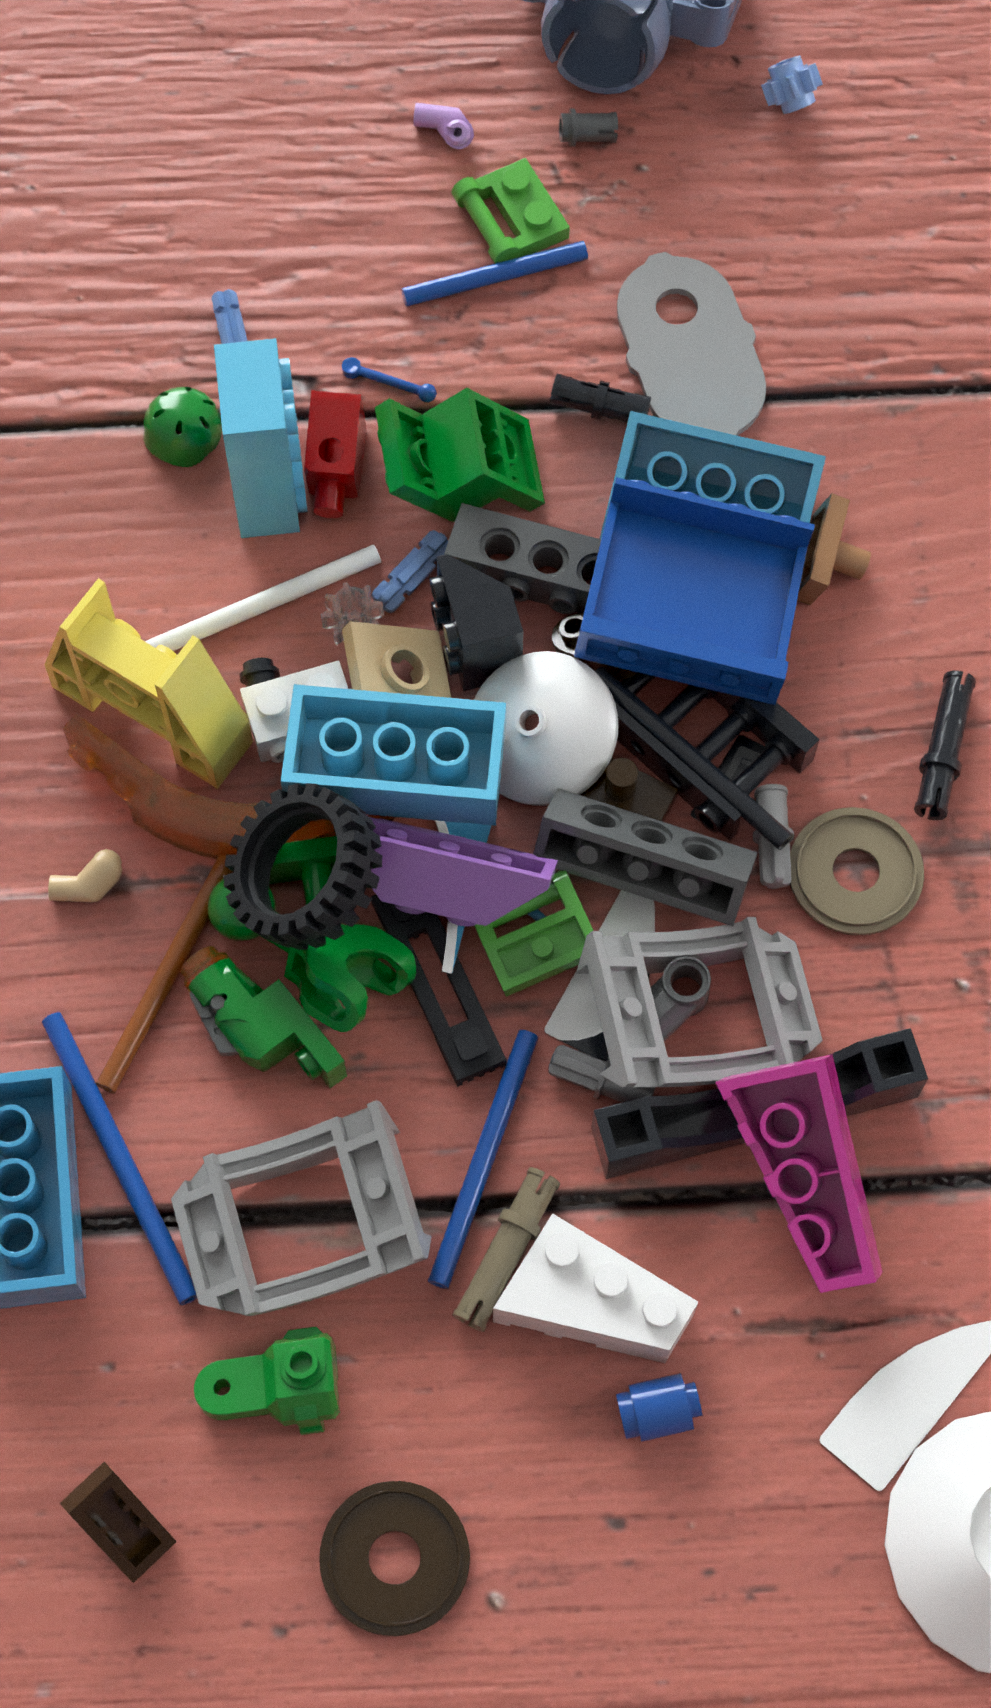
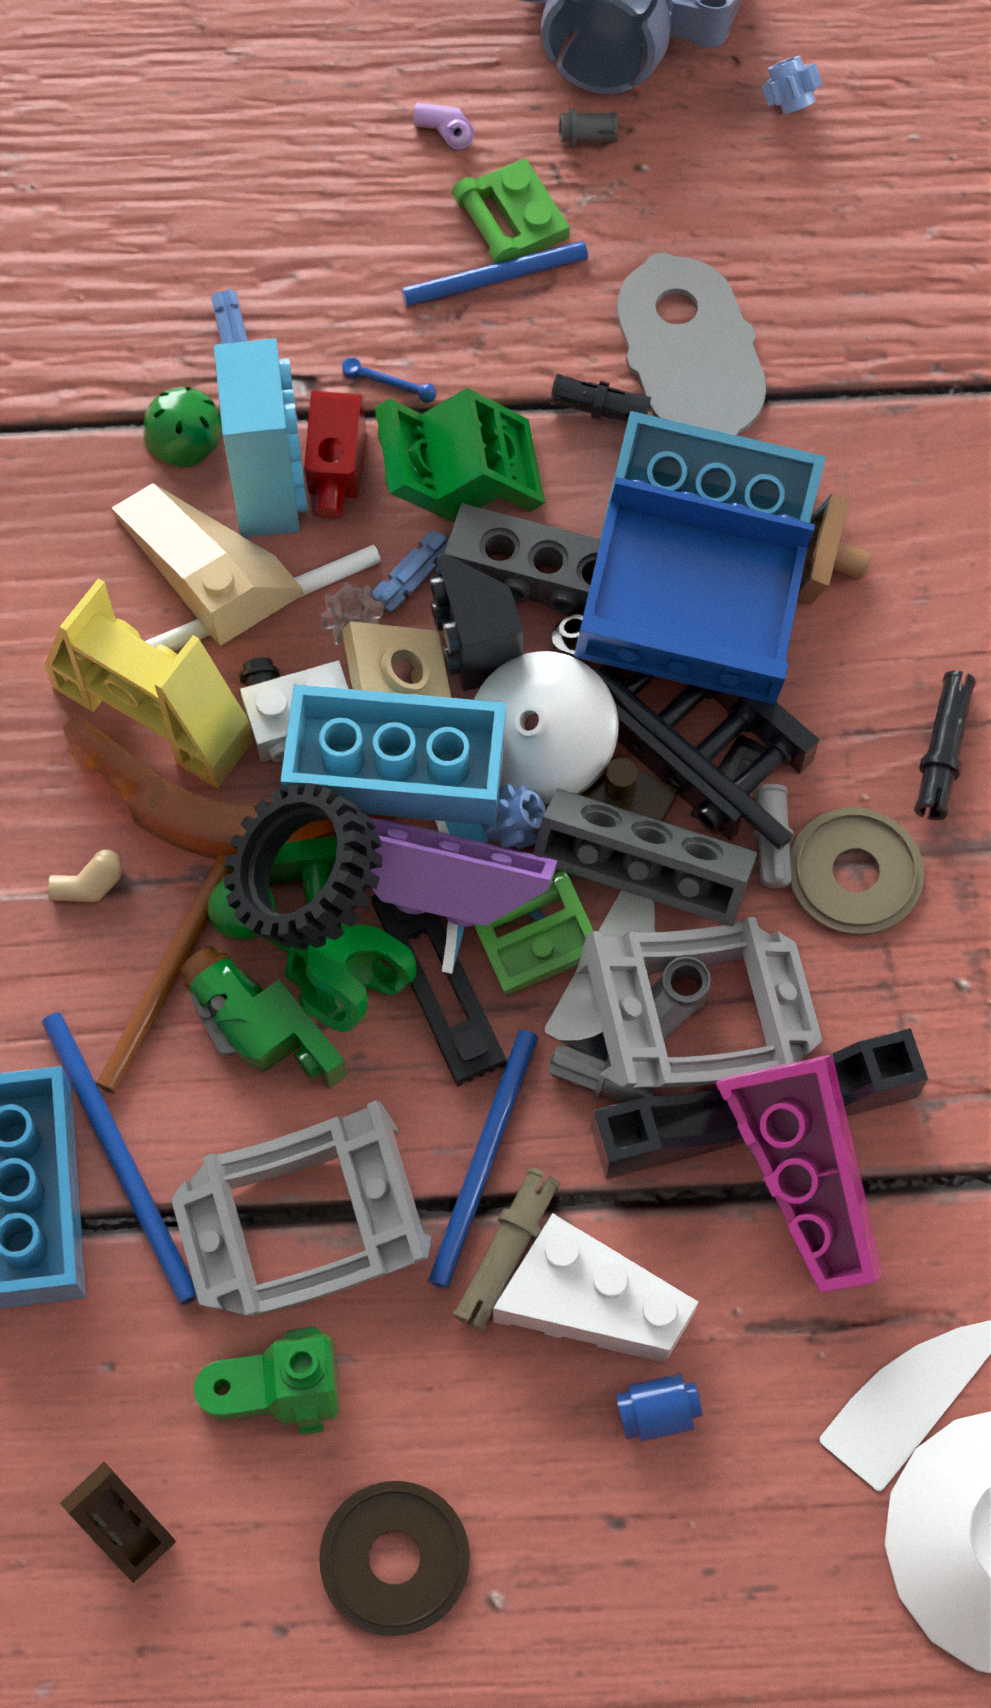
none -> tan wedge [112,483,304,646]
none -> light blue gear [482,784,546,850]

